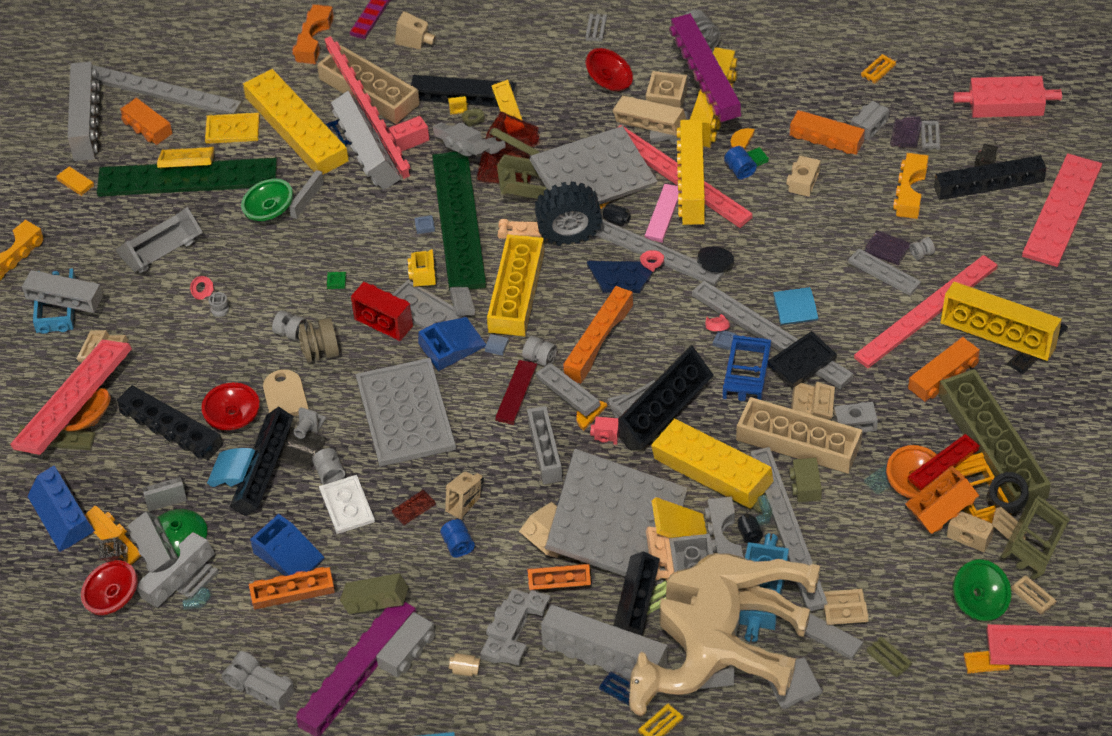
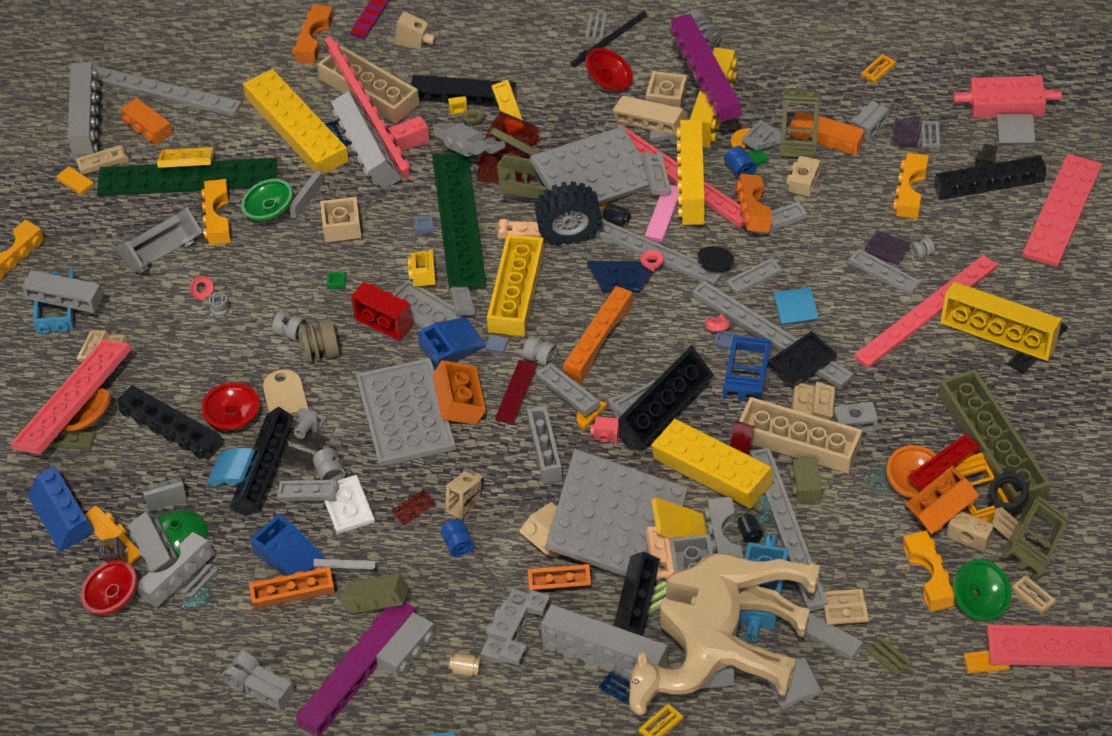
yellow tile [205,113,260,144] -> none
orange brick [908,337,980,402] -> none
none -> tan plate [76,145,129,175]
none -> light orange arch [201,179,231,245]
none -> light grey tile [277,480,338,501]
none -> light grey tile [314,559,376,572]
none -> tan brick [320,197,362,242]
none -> orange brick [432,360,486,425]
none -> black bar [570,11,647,68]
none -> light grey plate [642,152,671,195]
none -> light grey tile [726,258,783,296]
none -> dark red tile [730,421,755,455]
none -> orange arch [735,174,773,233]
none -> light grey wing [742,120,789,150]
none -> light grey hinge [760,201,807,235]
none -> olive door [780,87,820,158]
none -> light orange arch [902,531,955,612]
none -> light grey slope [996,114,1035,145]

